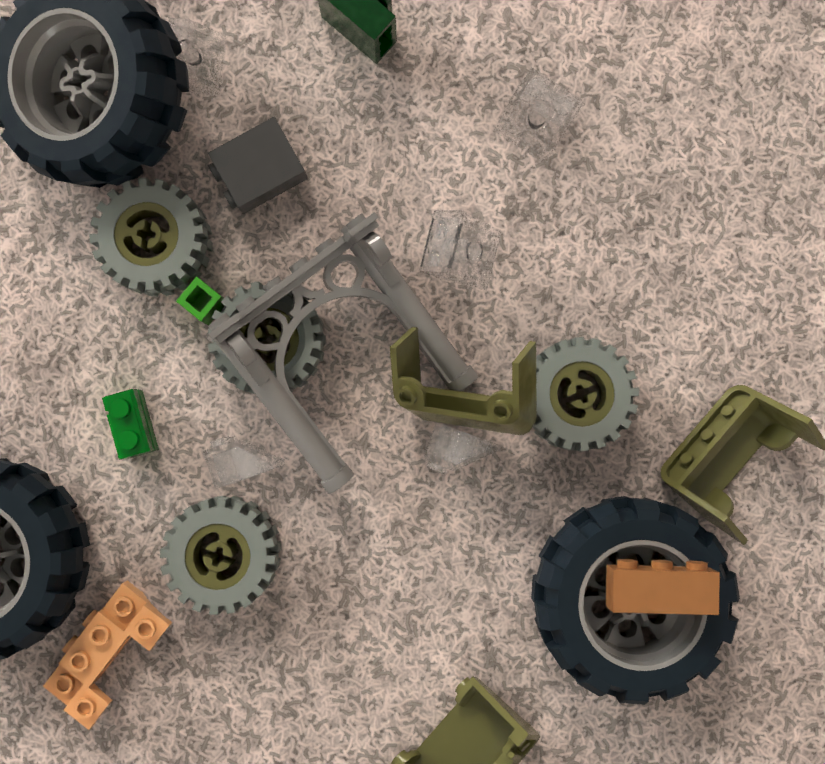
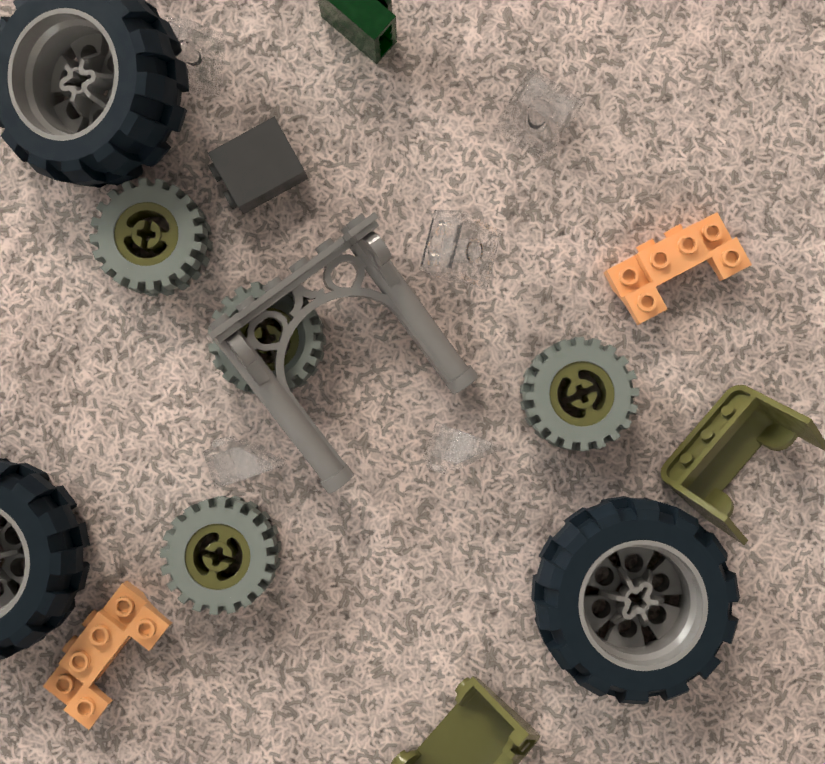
green brick [102,389,159,460] -> none
bright green brick [176,276,225,325] -> none
olive windscreen [390,327,537,435] -> none
medium nougat brick [606,559,720,615] -> none
none -> light nougat bracket [604,212,752,325]

